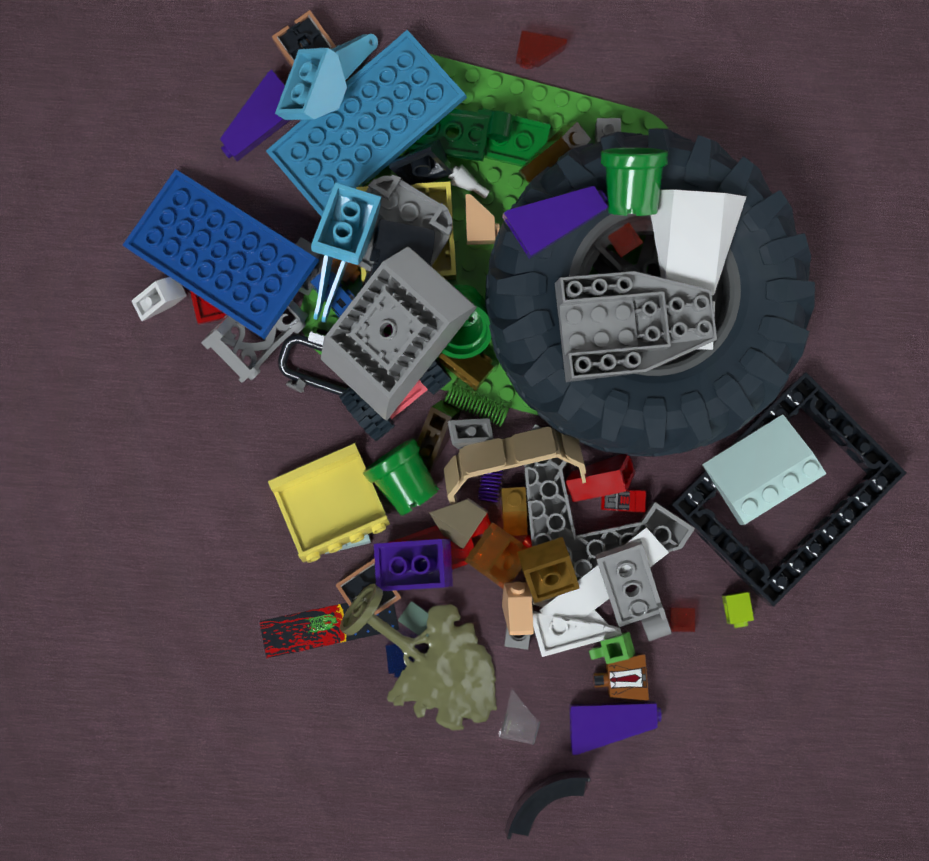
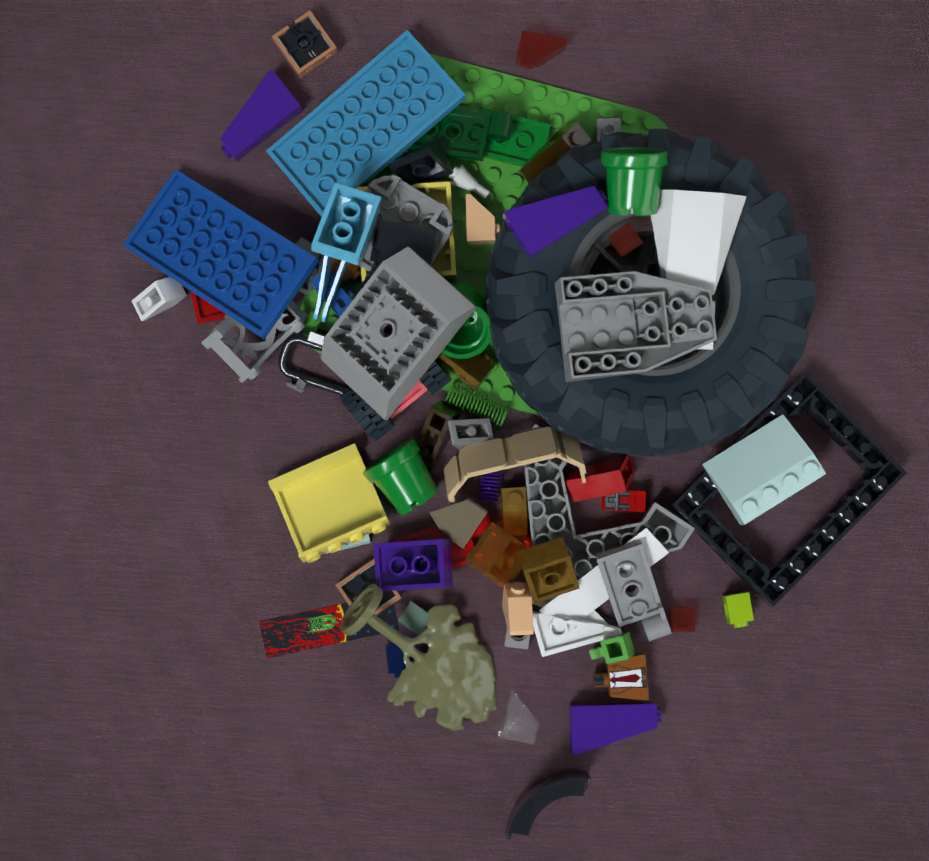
medium azure slope [275,34,378,120] -> none

